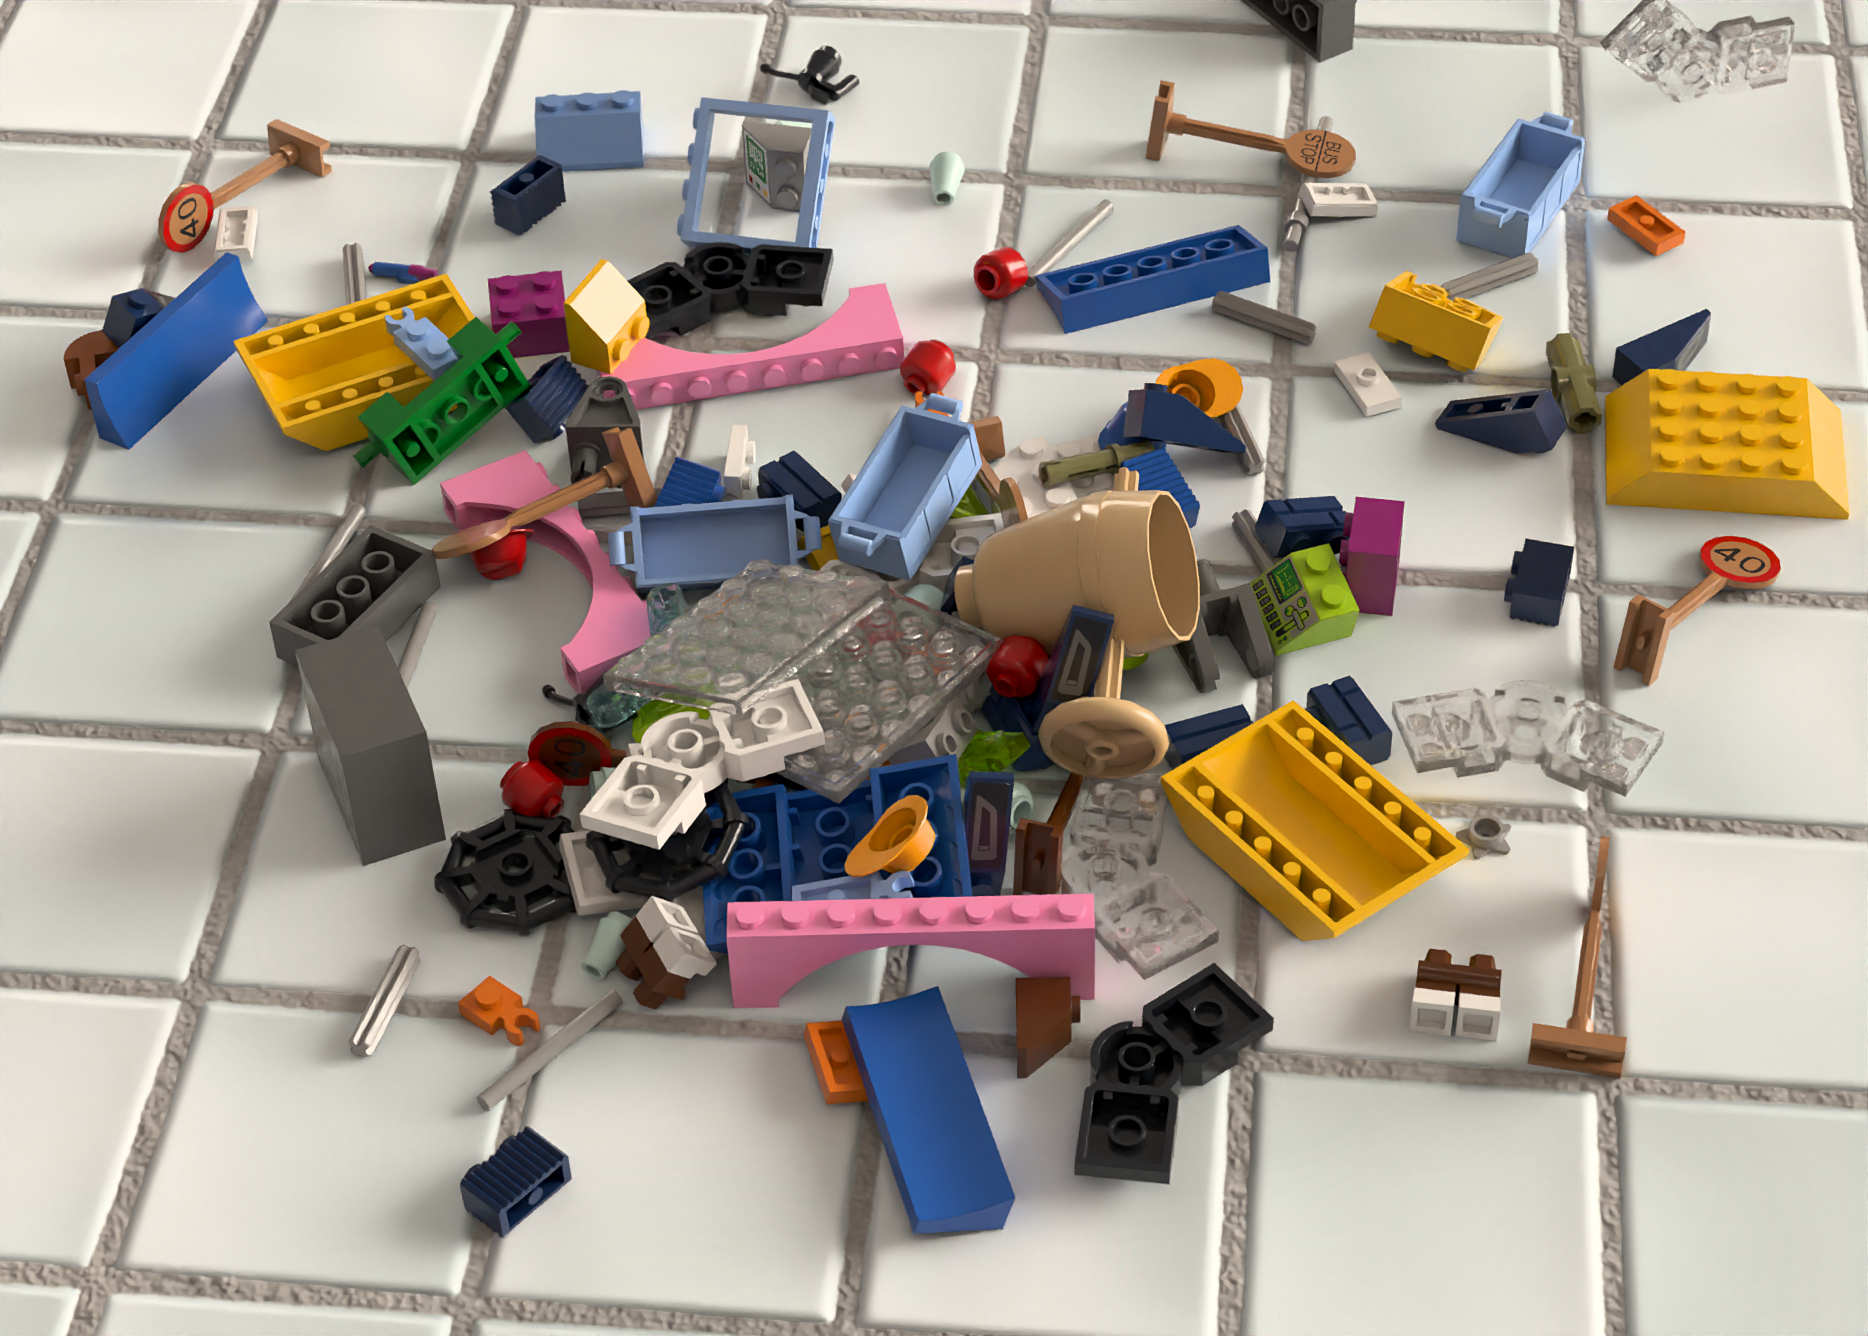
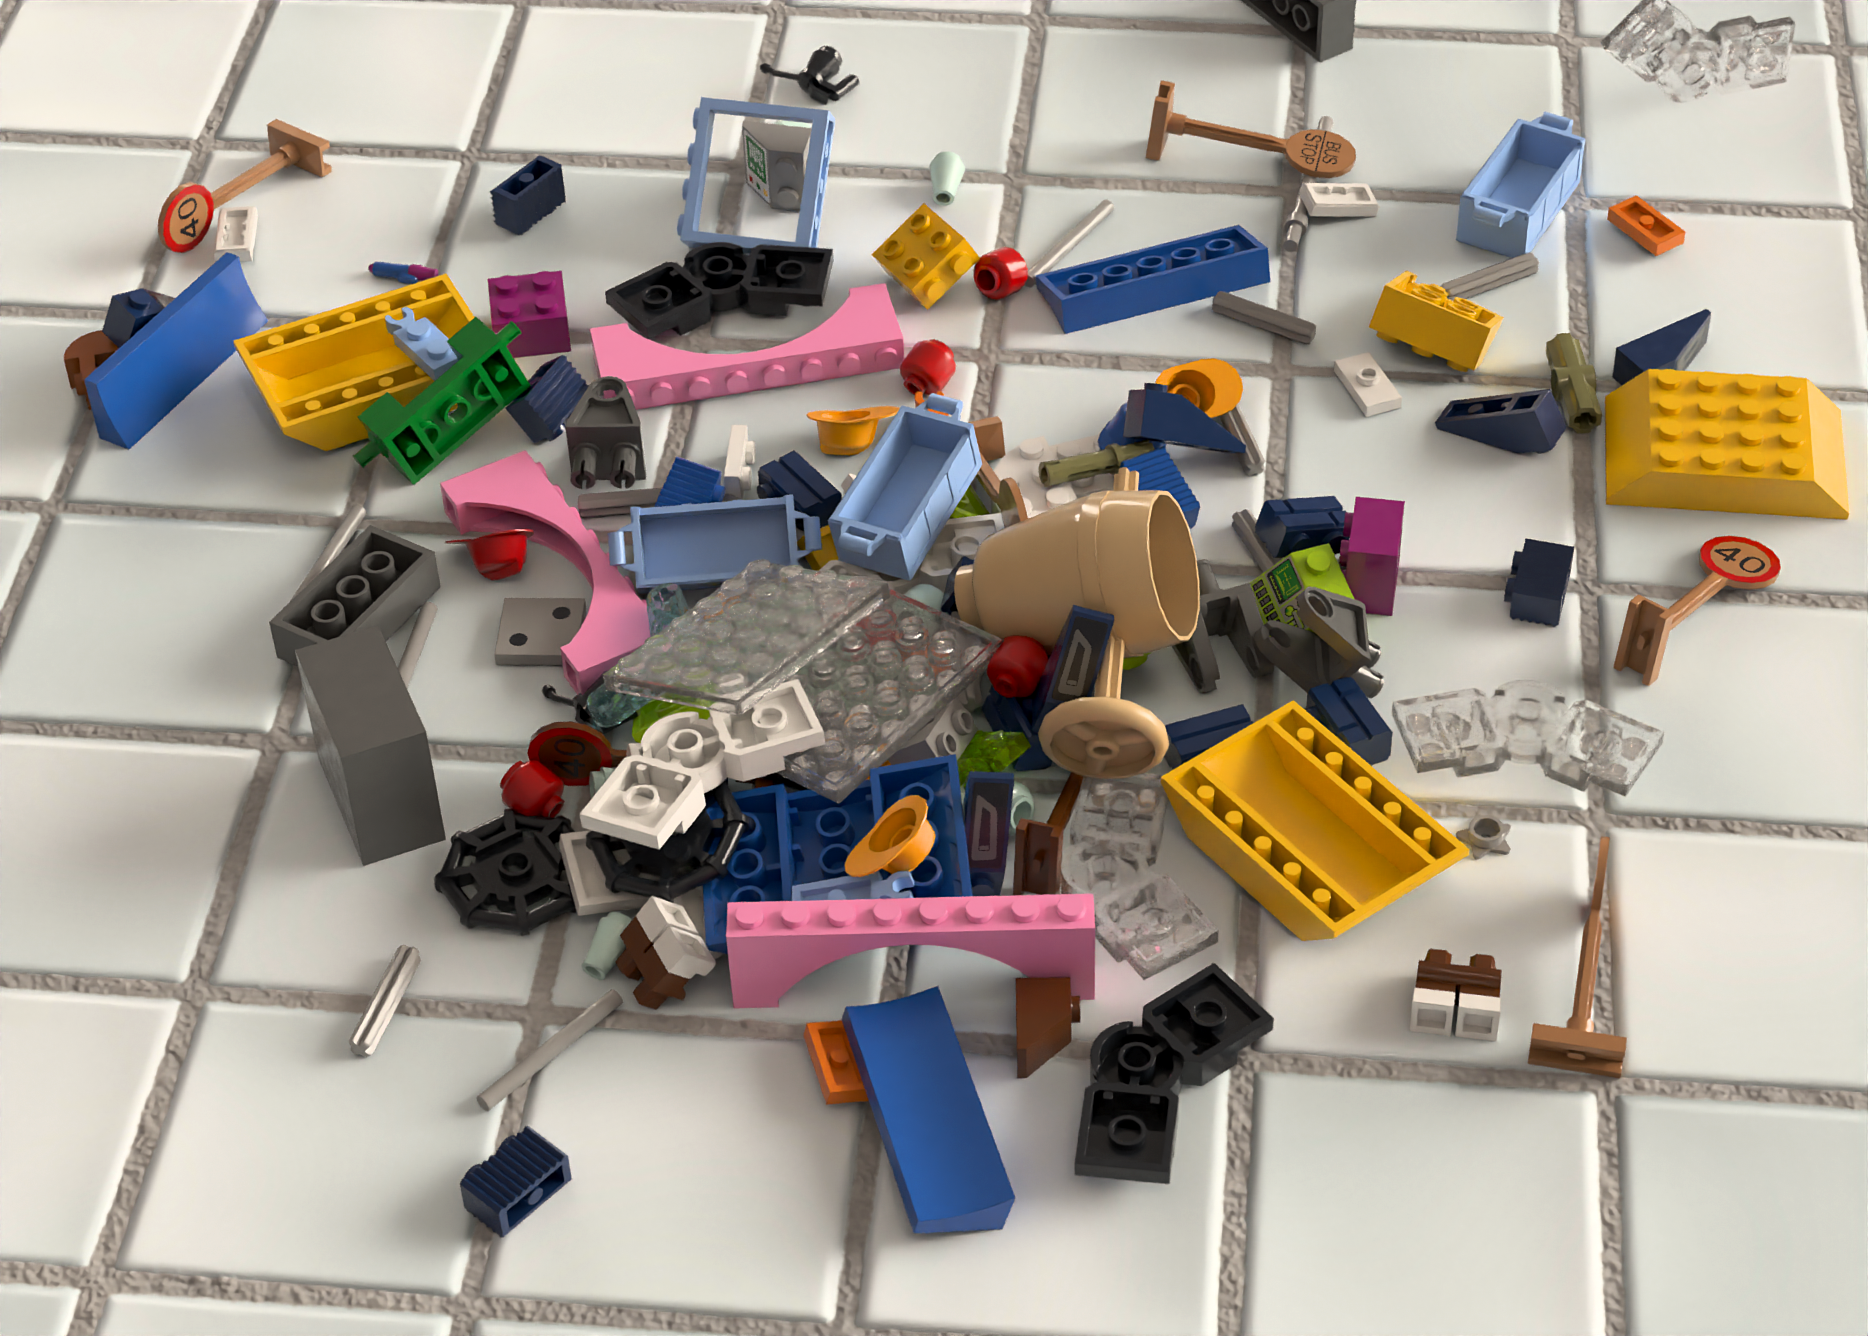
light grey axle [342,243,367,305] -> none
medium nougat piece [431,427,657,559] -> none
orange plate [458,976,541,1046] -> none
medium blue slope [535,90,644,172] -> none
yellow slope [564,259,649,374] -> none
none -> light grey tile [494,598,586,665]
none -> light orange piece [807,406,900,456]
none -> yellow brick [871,203,980,310]
none -> dark grey piece [1254,587,1384,698]

